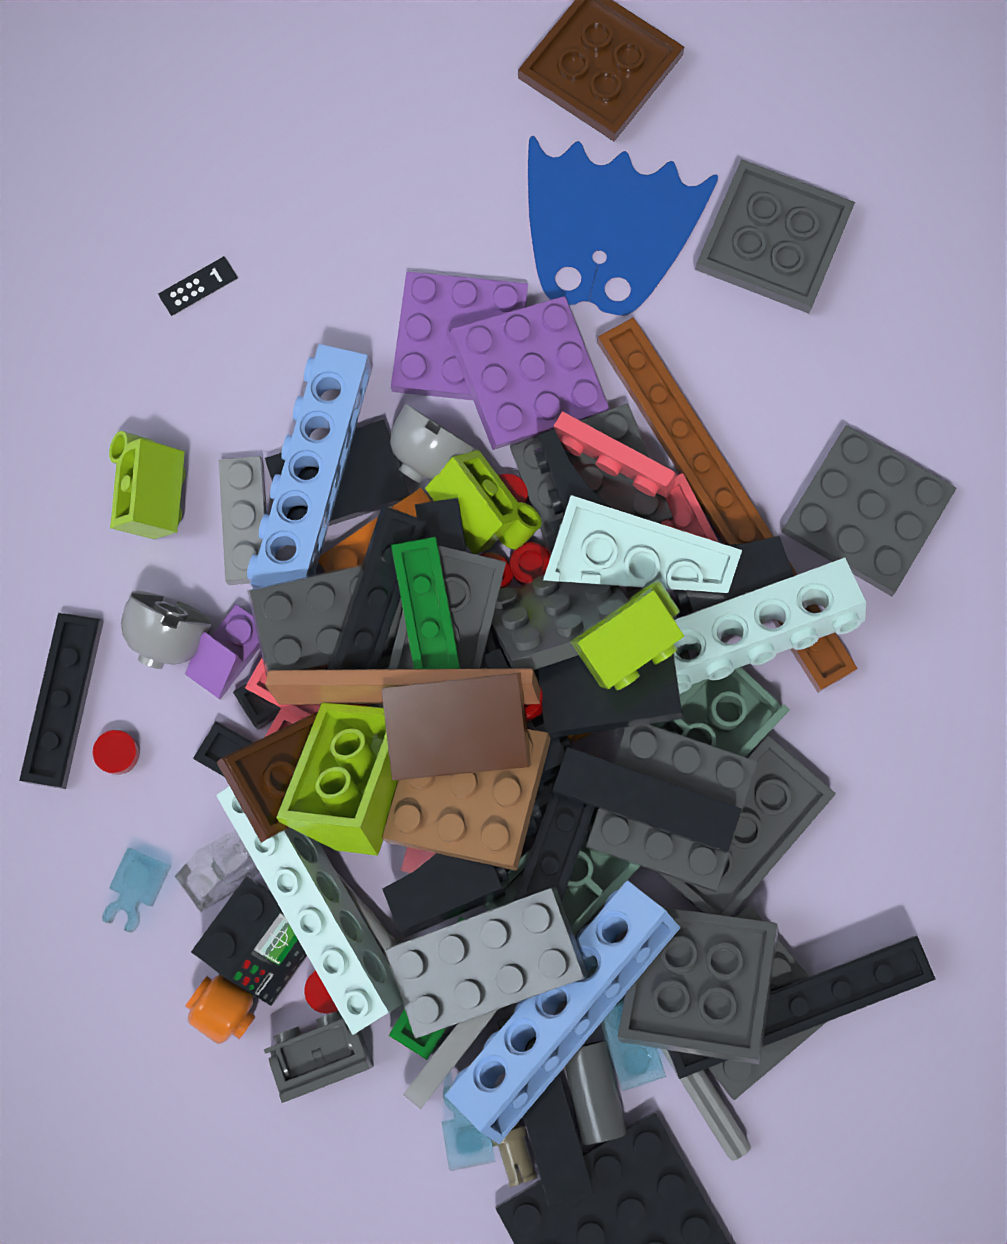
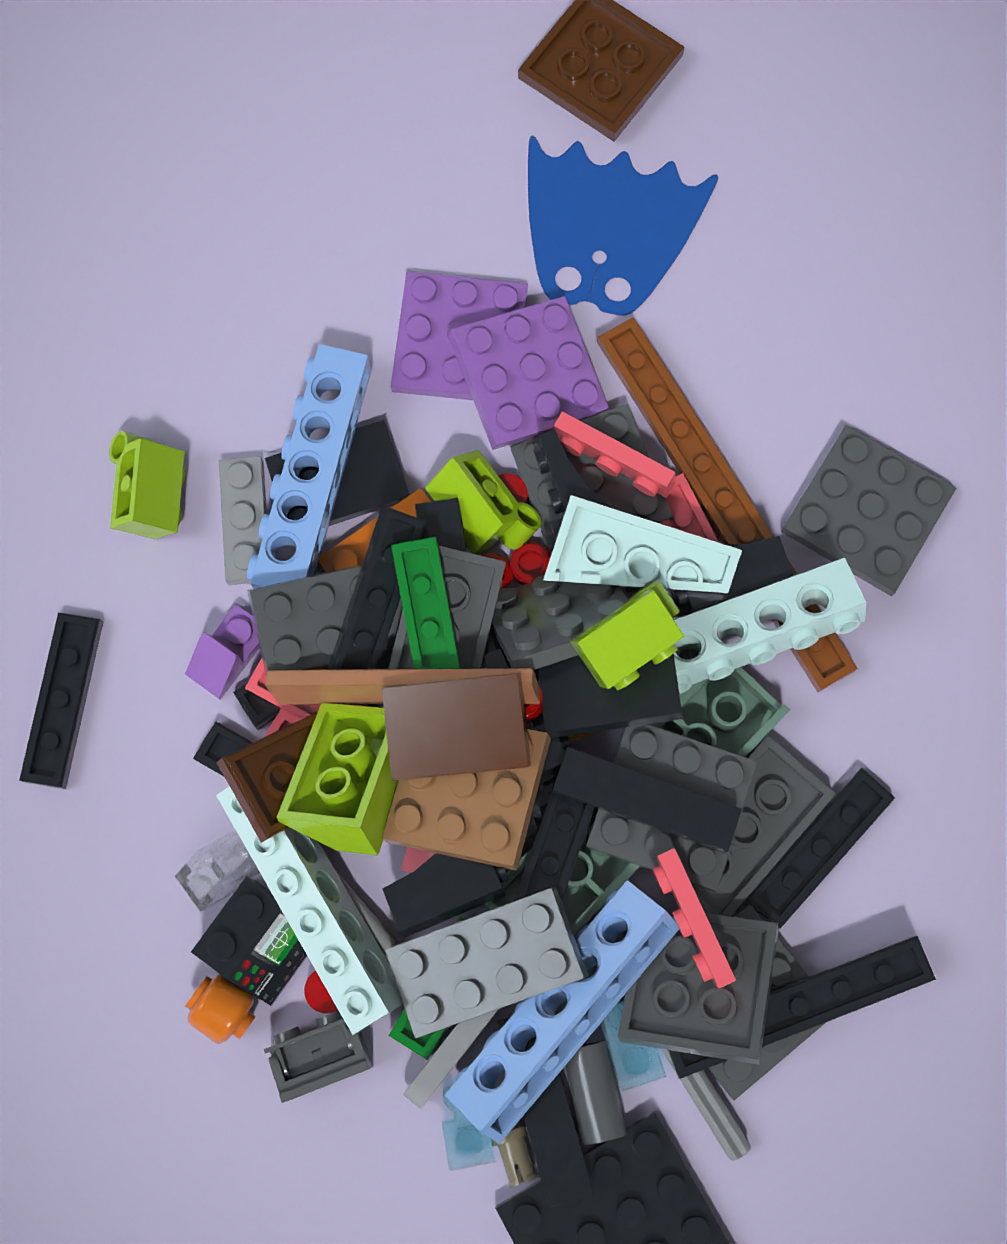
red tile [92,730,140,775] -> none
clear light blue plate [102,847,171,933] -> none
light grey cylinder [121,591,212,669] -> none
black sticker [158,256,238,316] -> none
light grey cylinder [390,404,476,483] -> none
dark grey plate [695,159,855,314] -> none
none -> coral plate [652,848,736,988]
none -> black tile [745,768,895,929]

